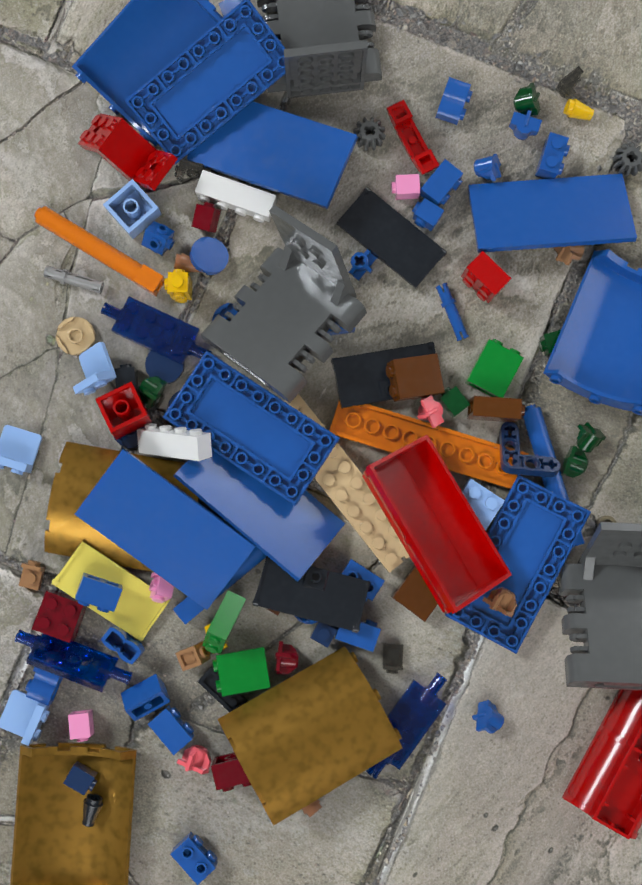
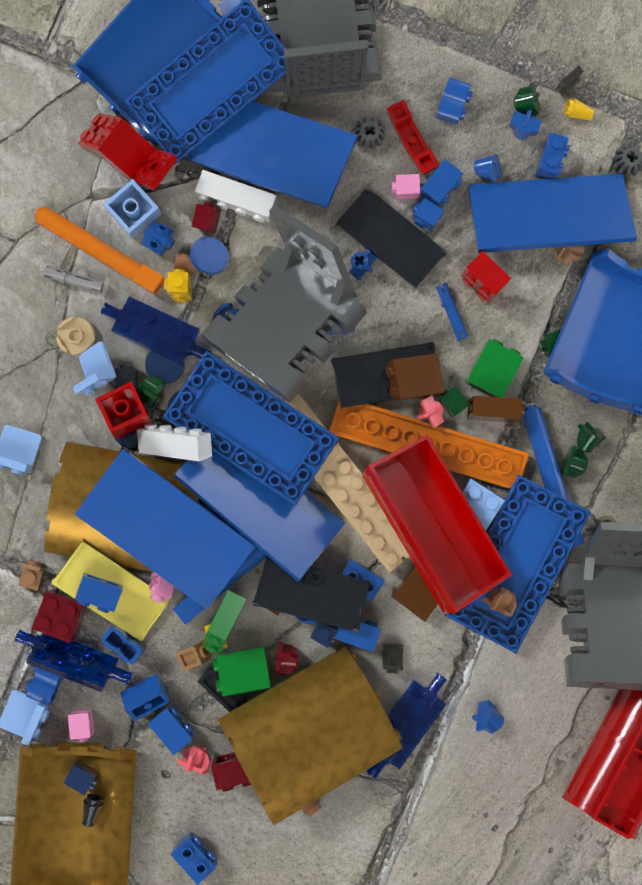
dark blue beam [499,422,561,477] -> none

